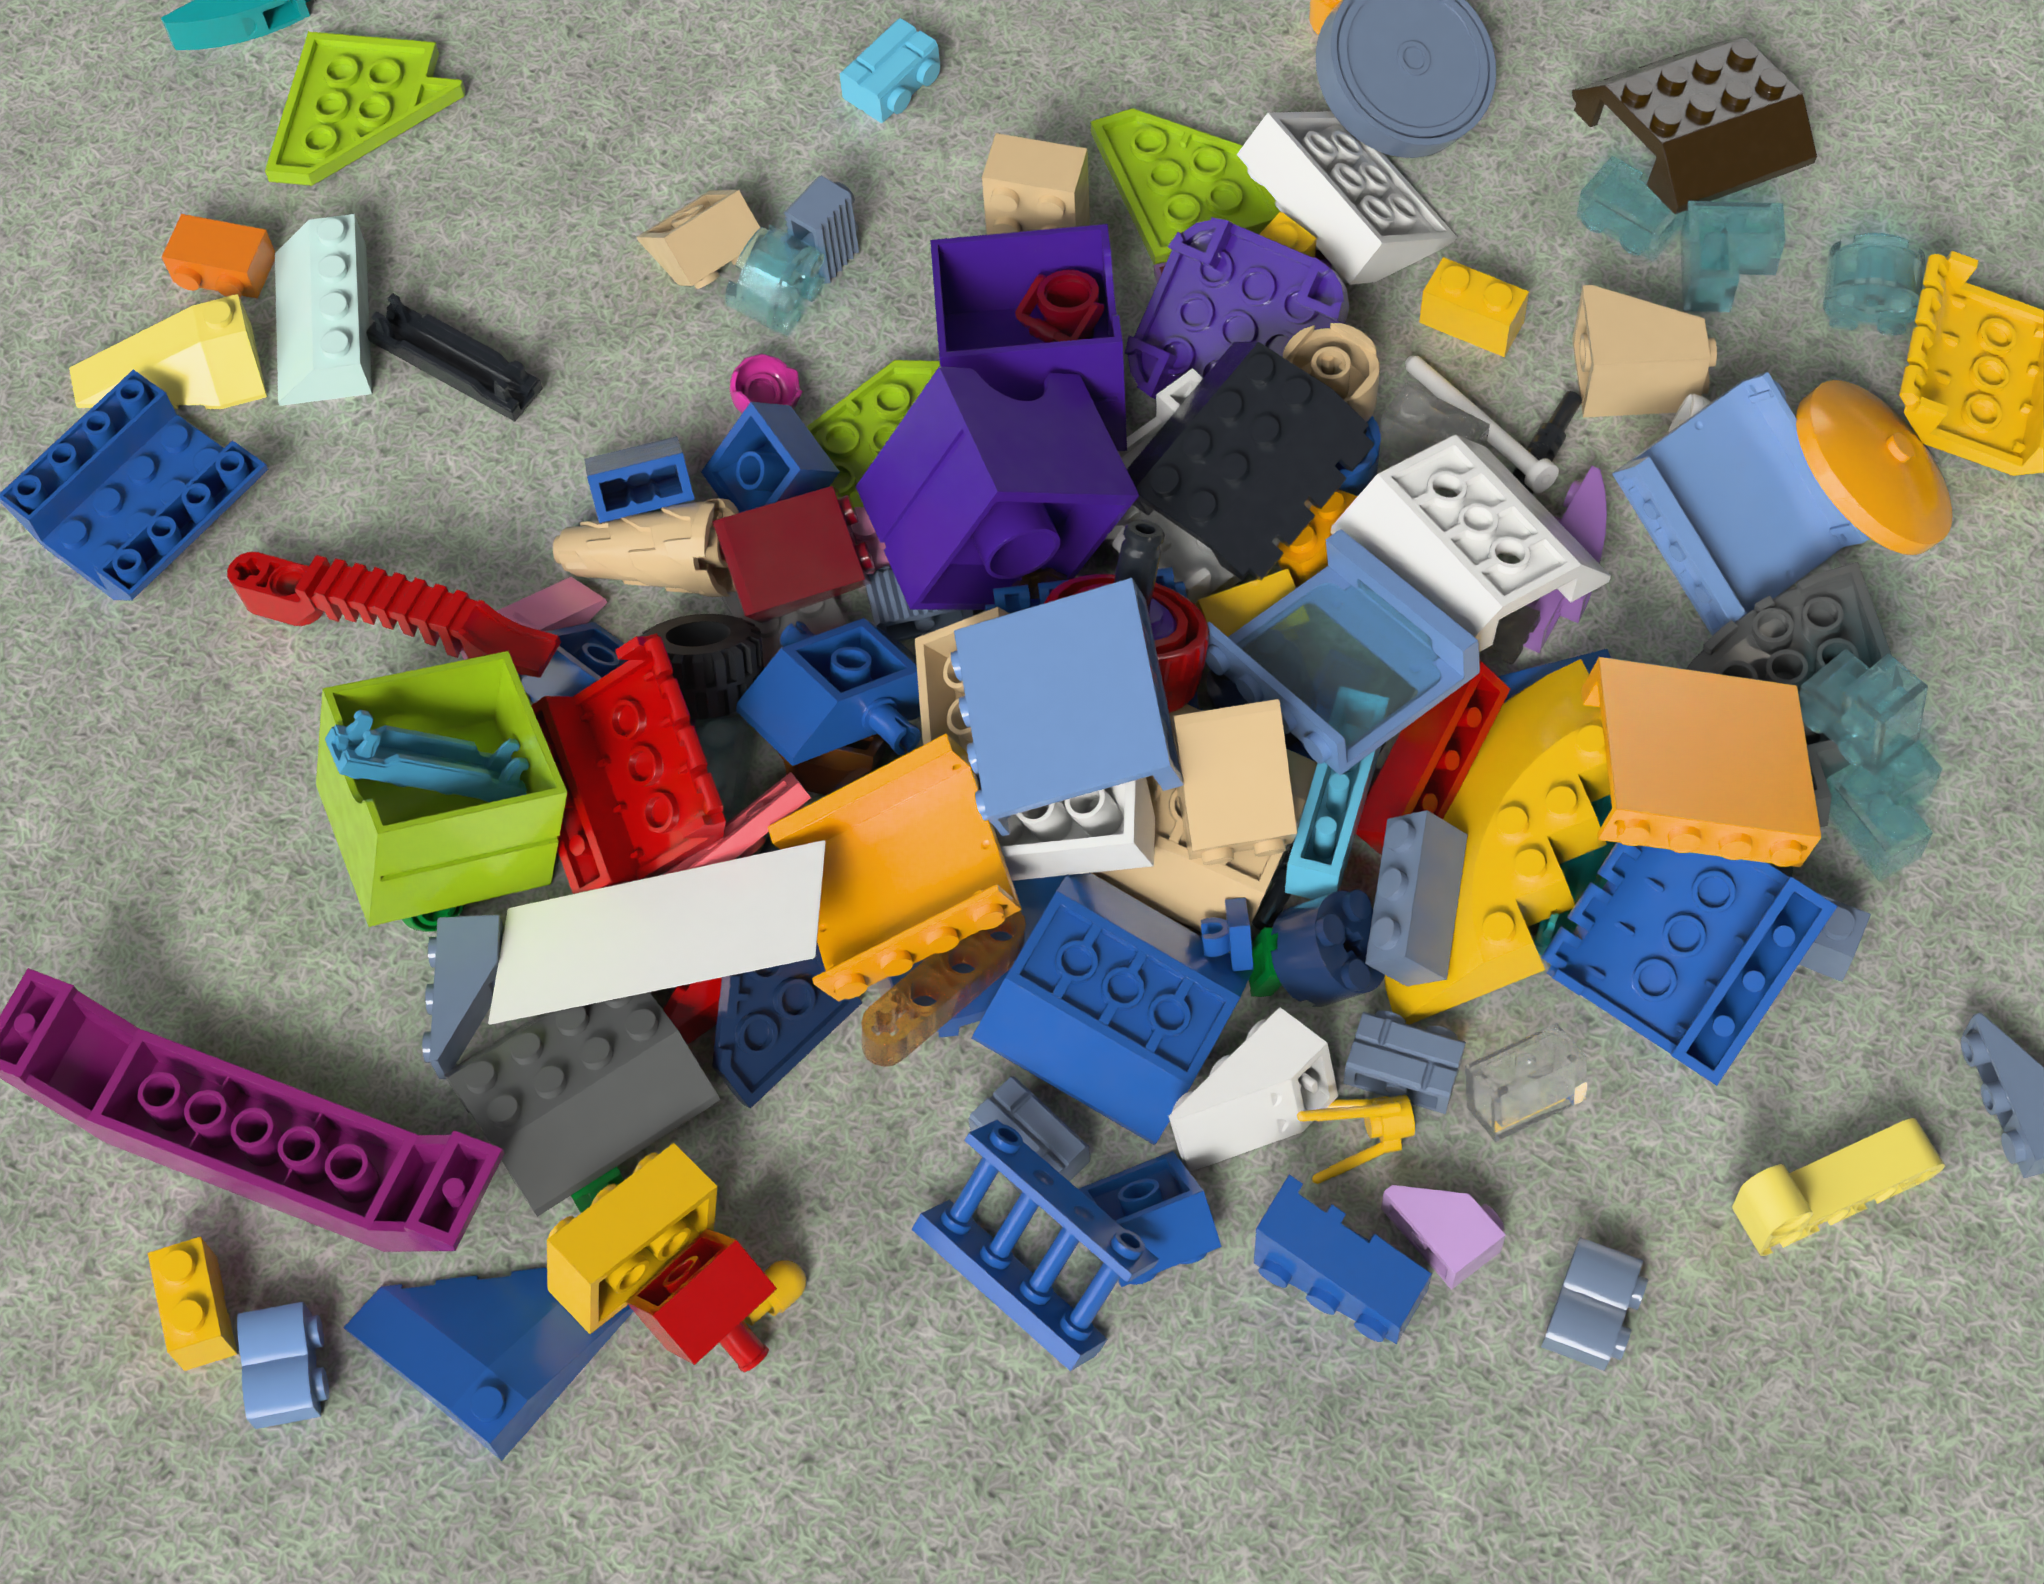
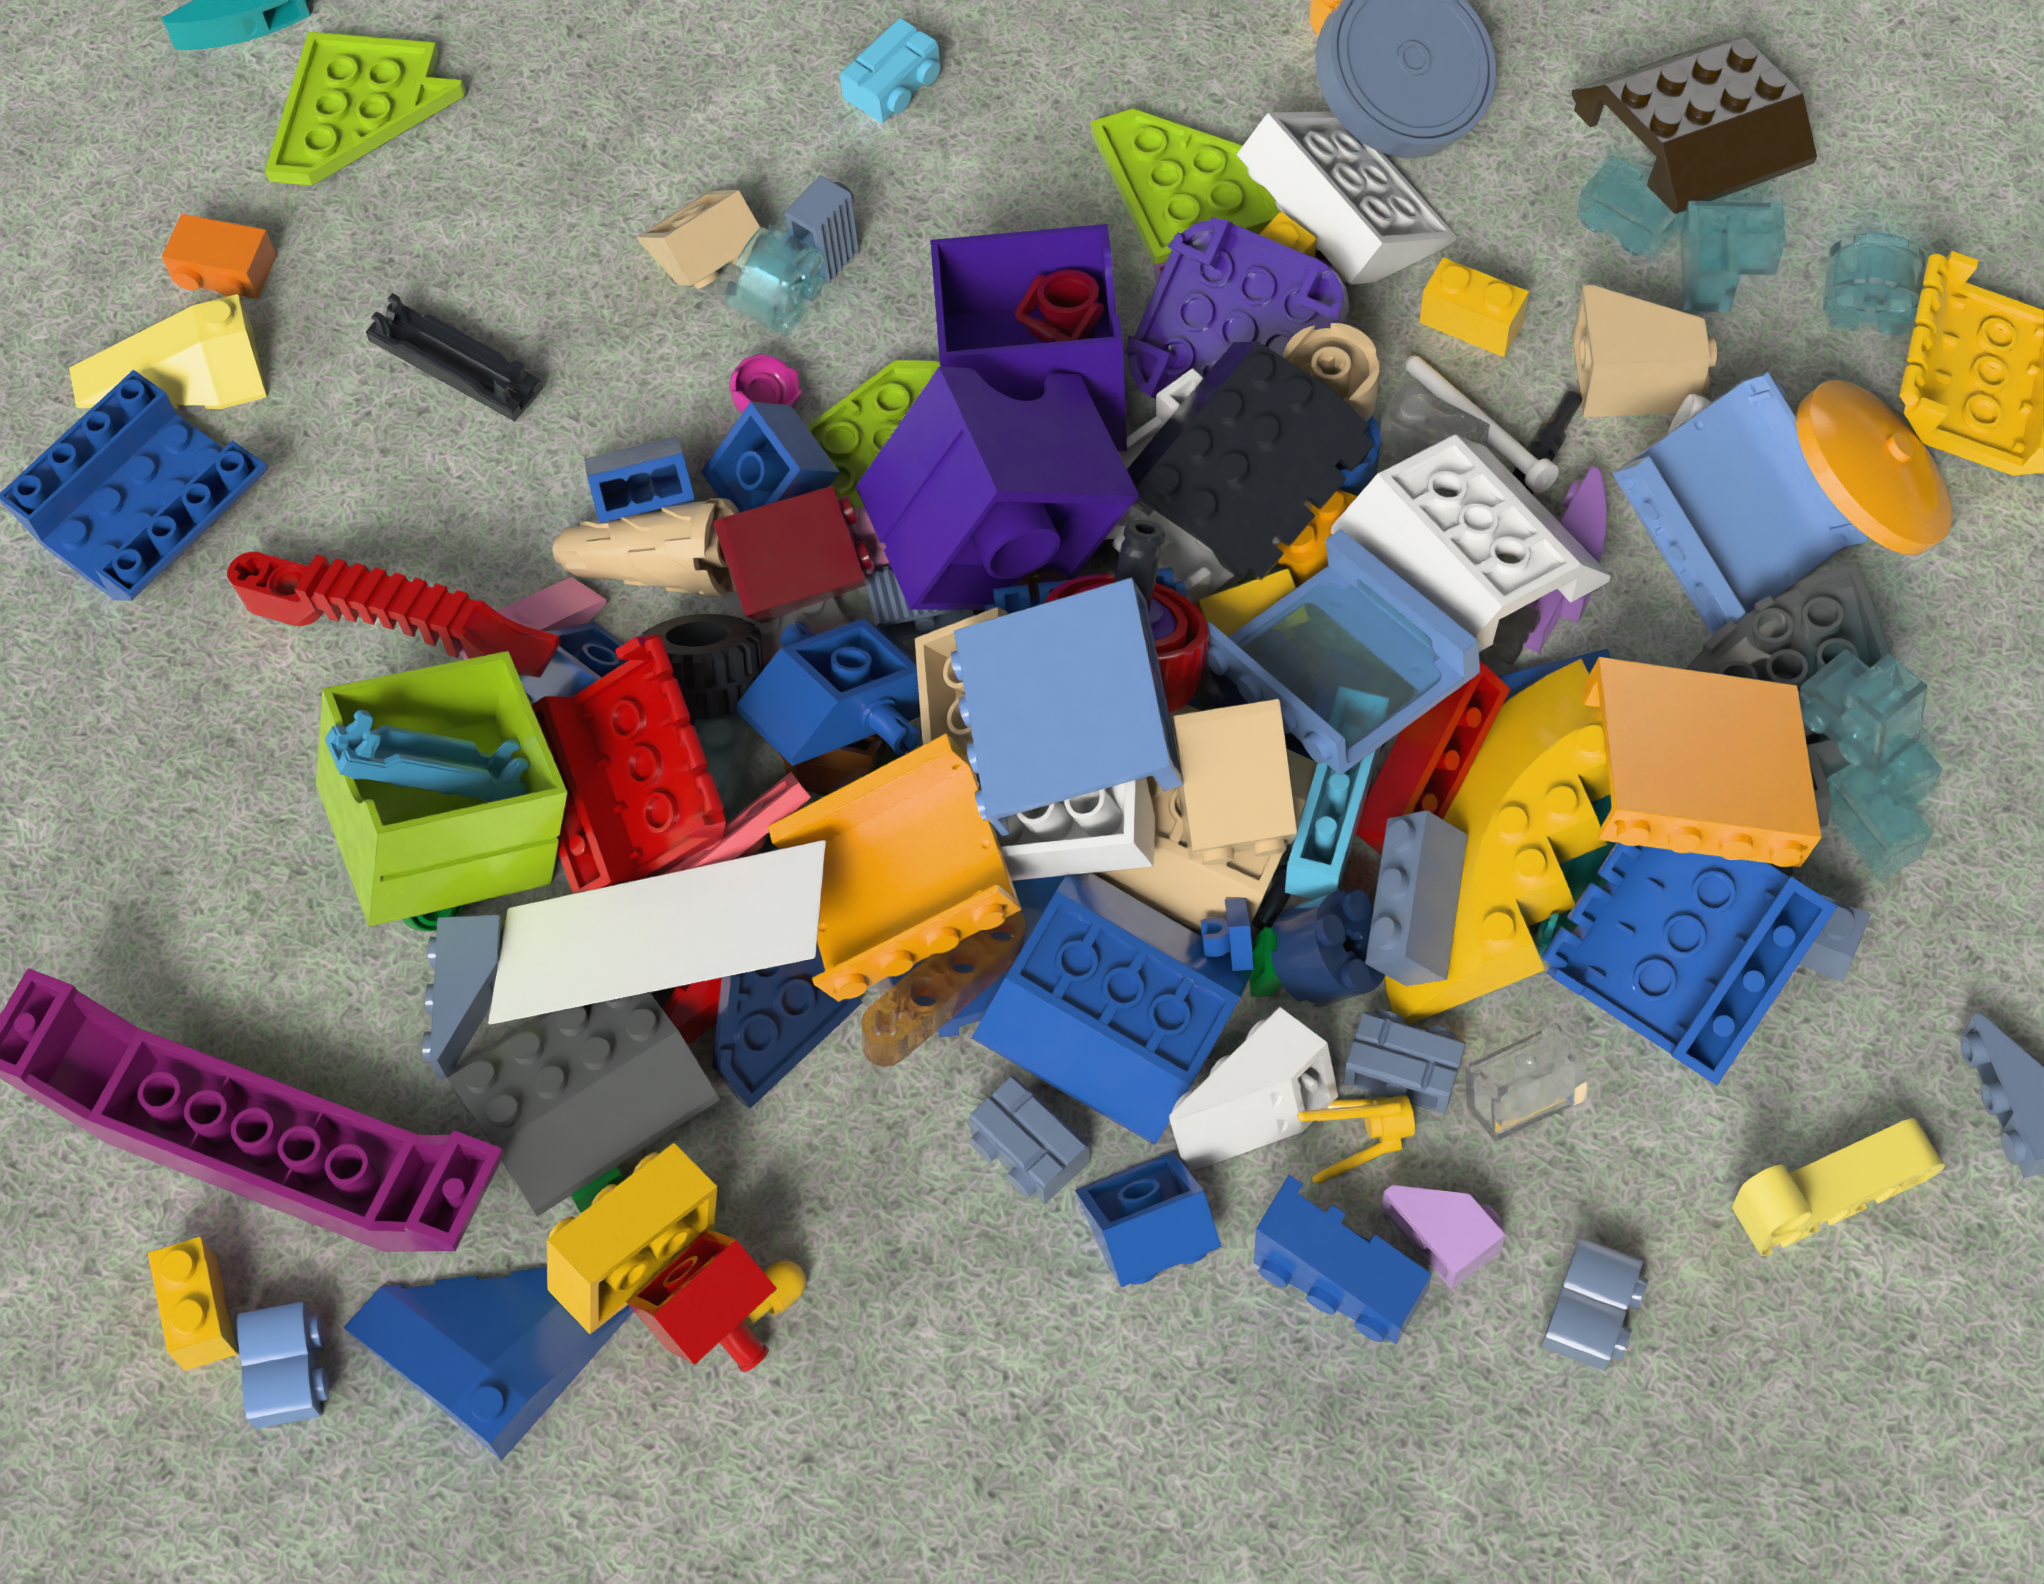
light aqua slope [275,214,372,406] -> none
blue fence [911,1119,1159,1371] -> none
tan brick [982,133,1090,235] -> none

